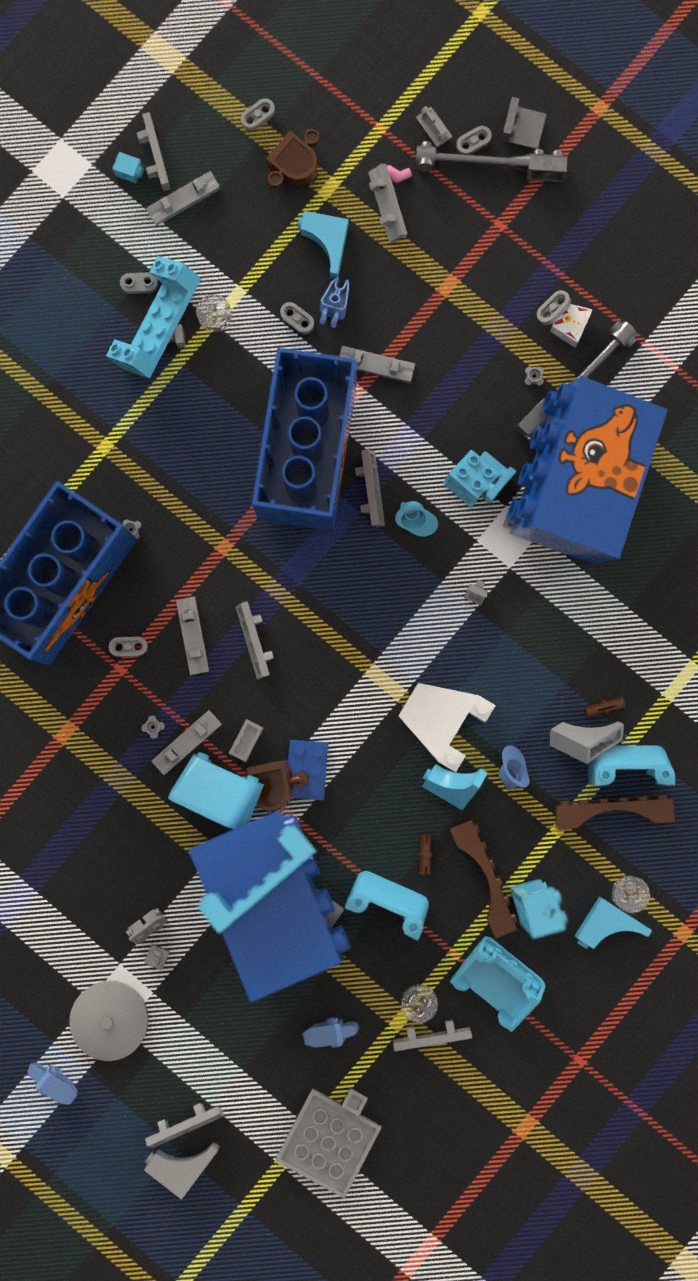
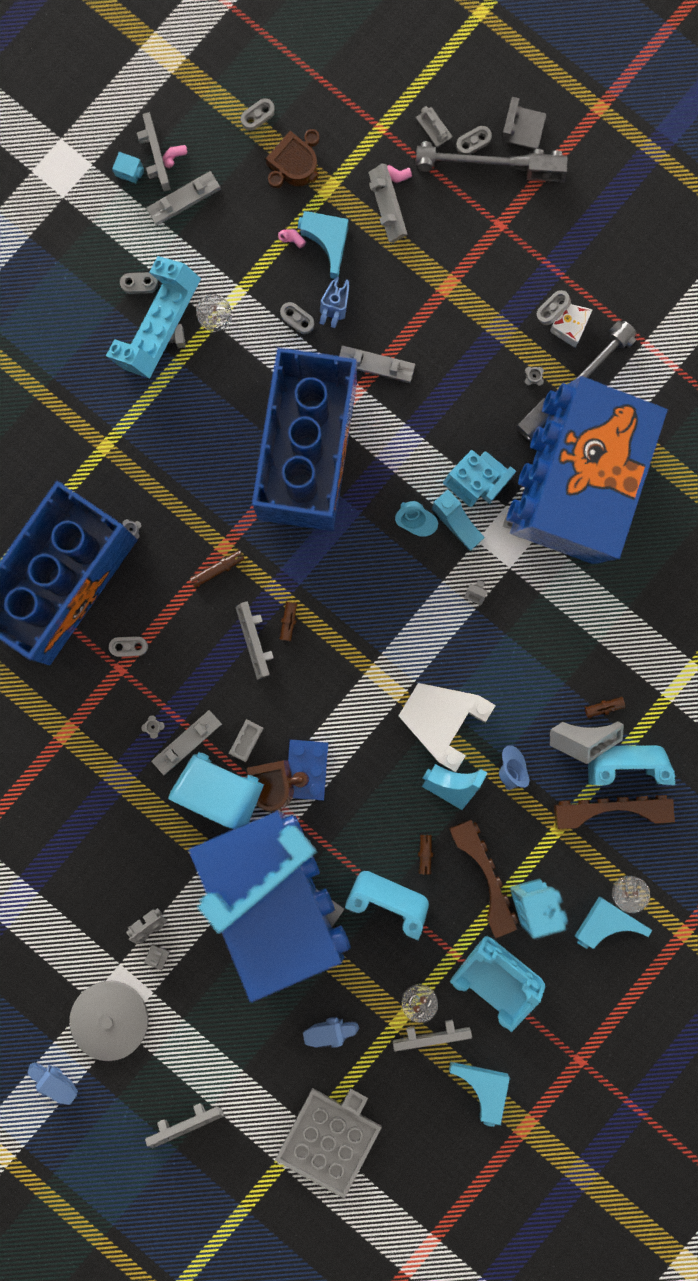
light grey arch [144,1141,219,1200] -> none
light grey hinge [176,597,210,675] -> none
light grey hinge [355,449,385,527] -> none
none -> bright pink arm [162,145,187,168]
none -> reddish brown pin [190,550,245,588]
none -> bright pink arm [278,229,306,248]
none -> reddish brown pin [279,602,298,641]
none -> medium azure arch [432,489,485,551]
none -> medium azure arch [449,1061,510,1127]

